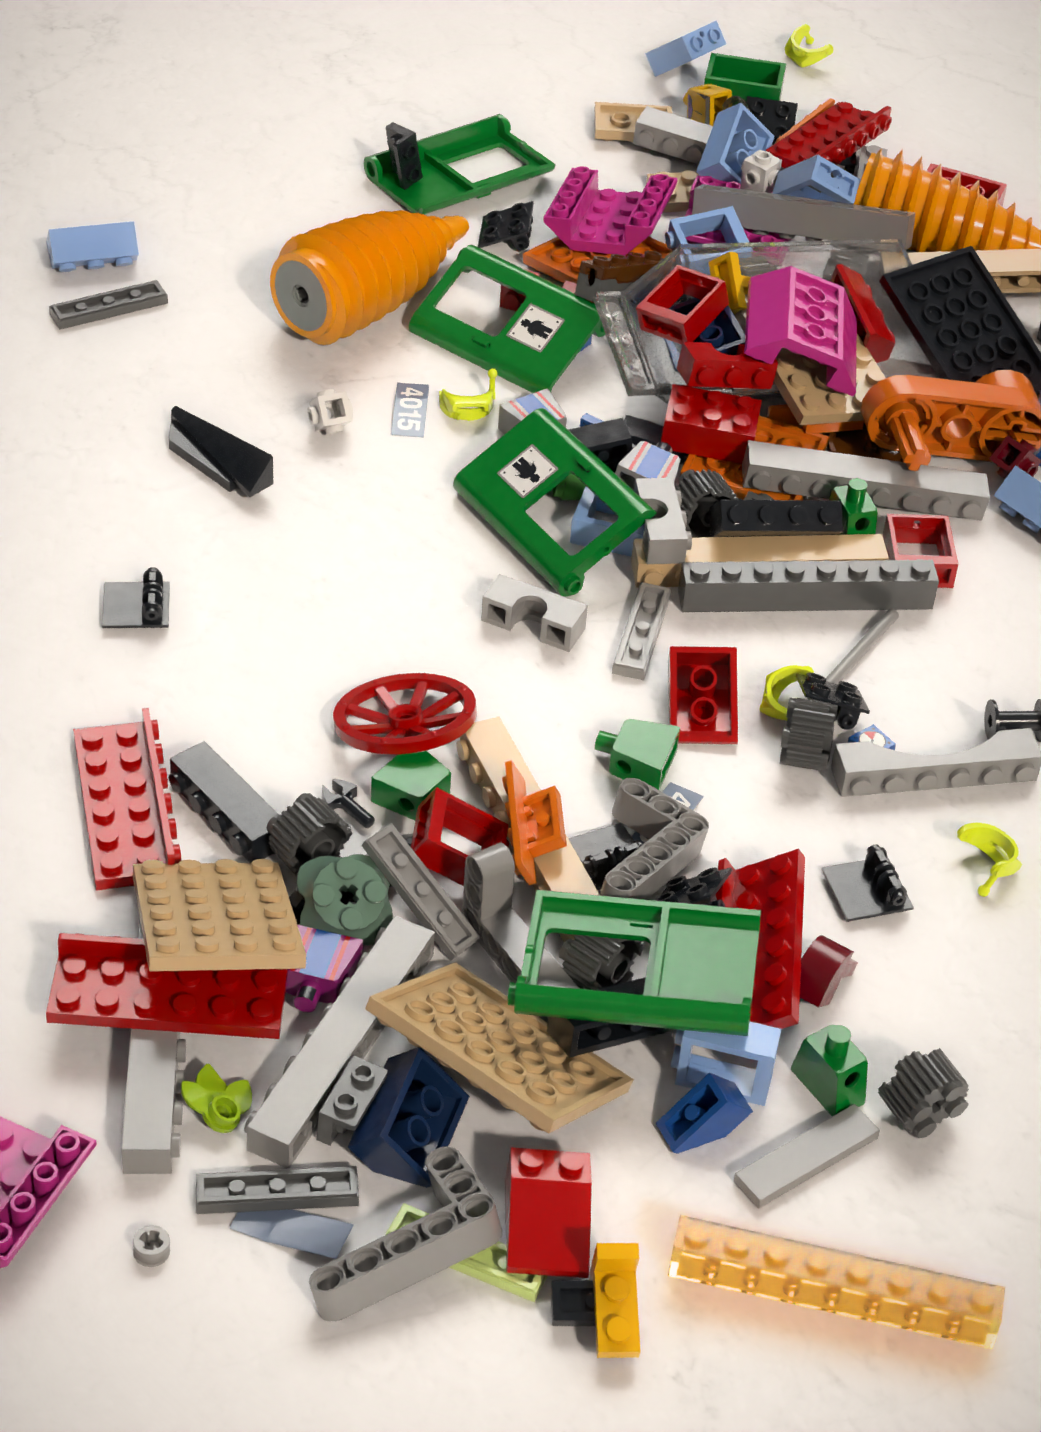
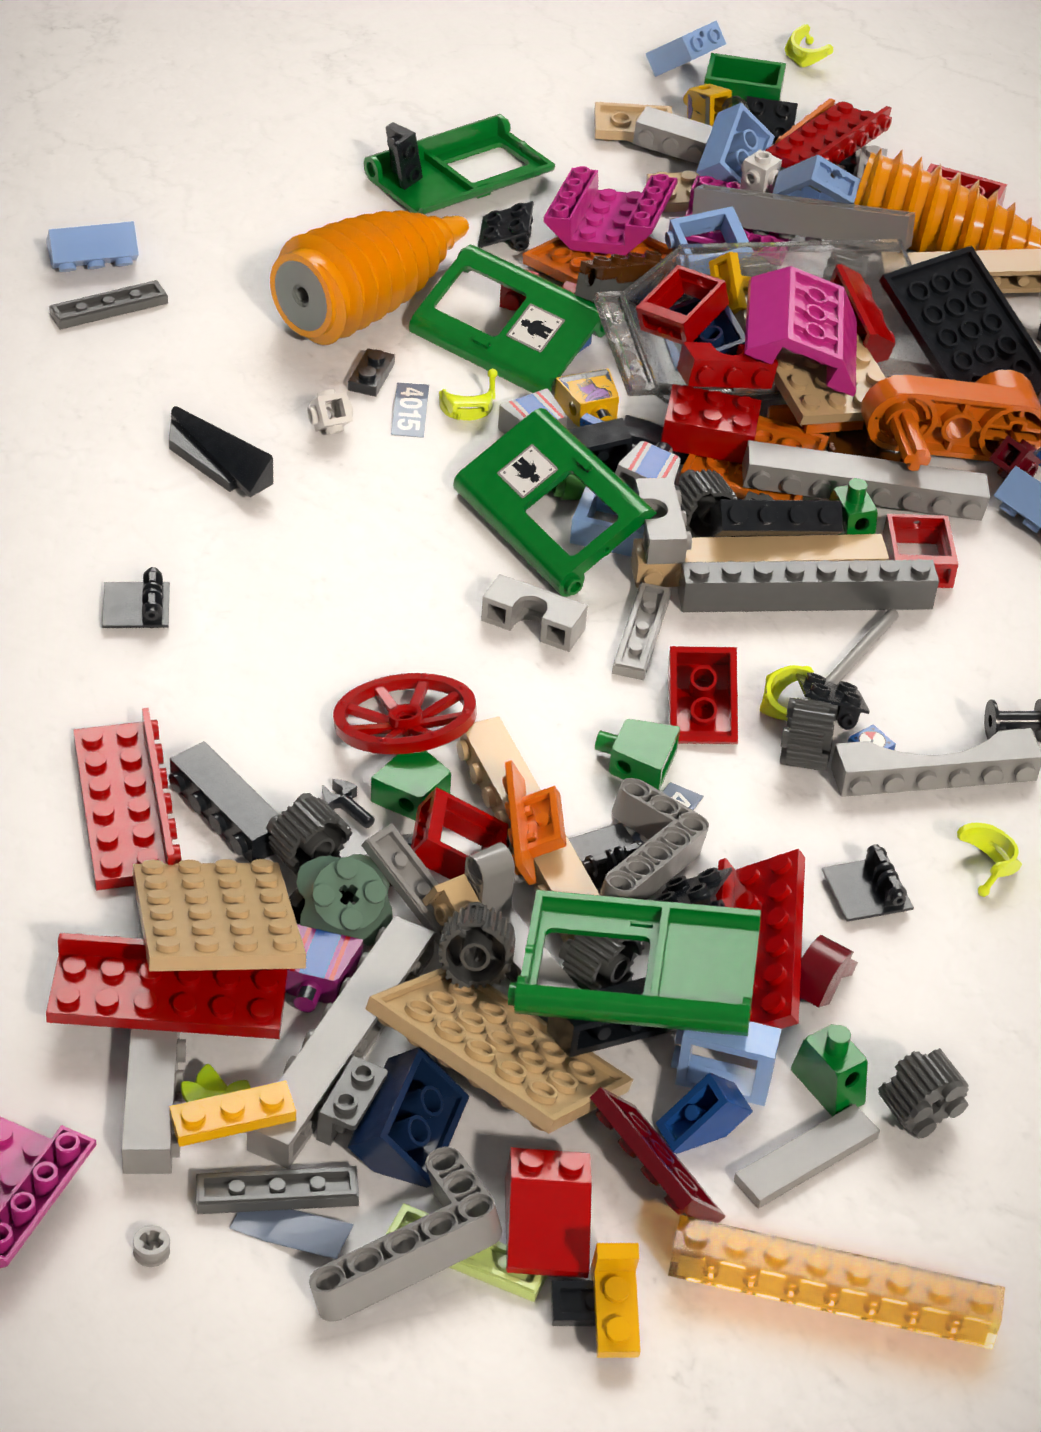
none -> yellow plate [169,1080,296,1147]
none -> black plate [348,348,395,397]
none -> tan brick [422,874,480,926]
none -> dark grey brick [438,902,516,989]
none -> yellow torso [554,368,619,427]
none -> dark red plate [589,1087,726,1227]

